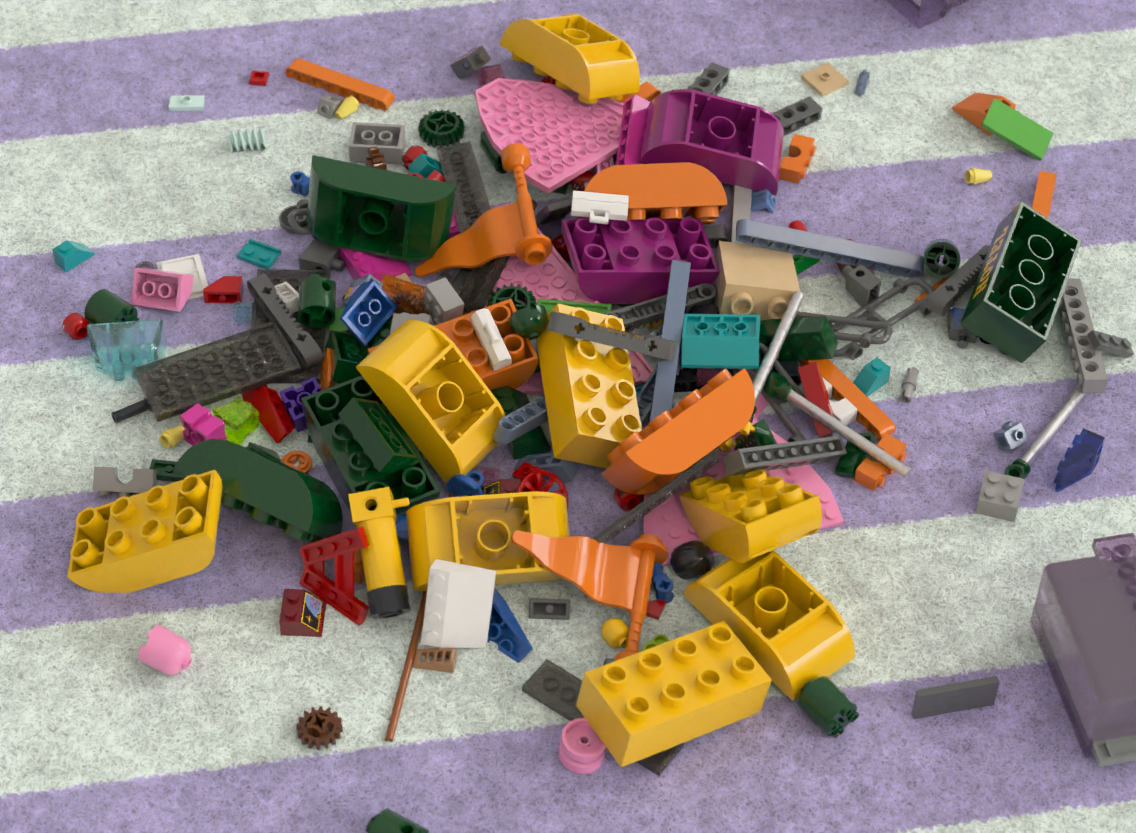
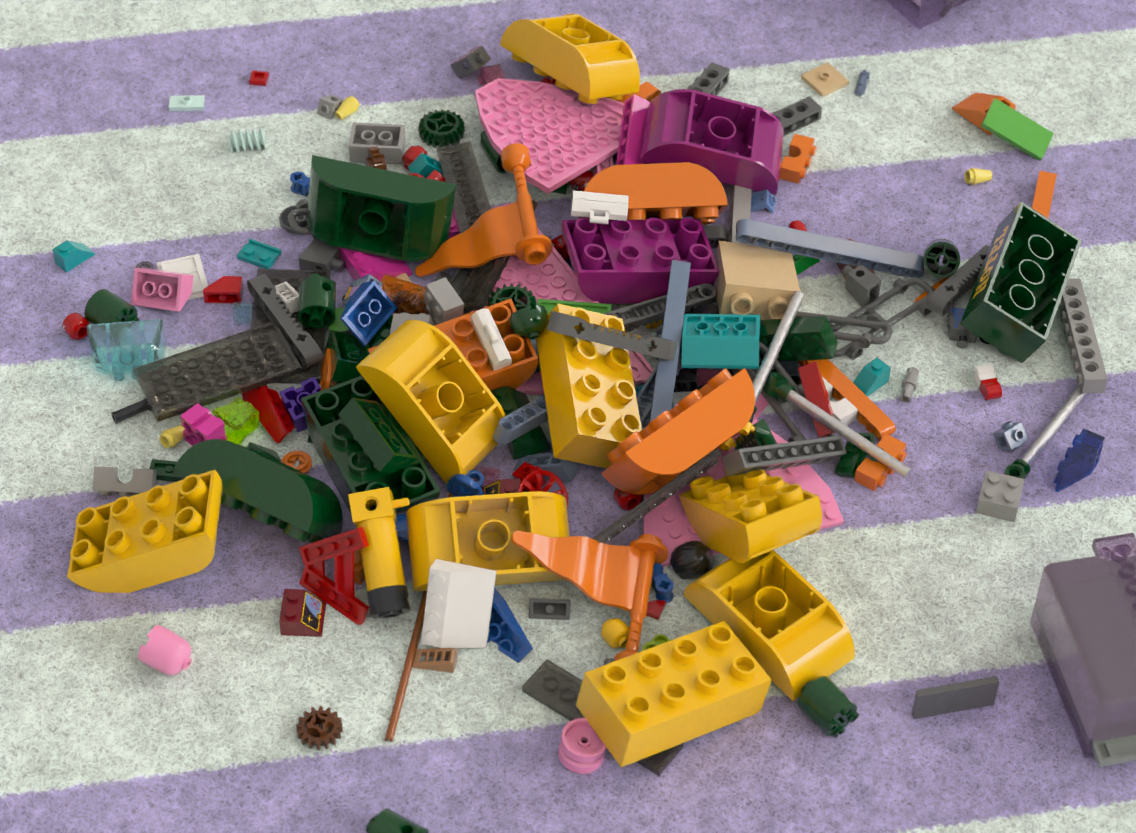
orange beam [285,58,395,112] -> none
dark grey tile [535,198,572,226] -> none
dark grey plate [1087,330,1134,358] -> none
none -> leg [973,363,1002,401]

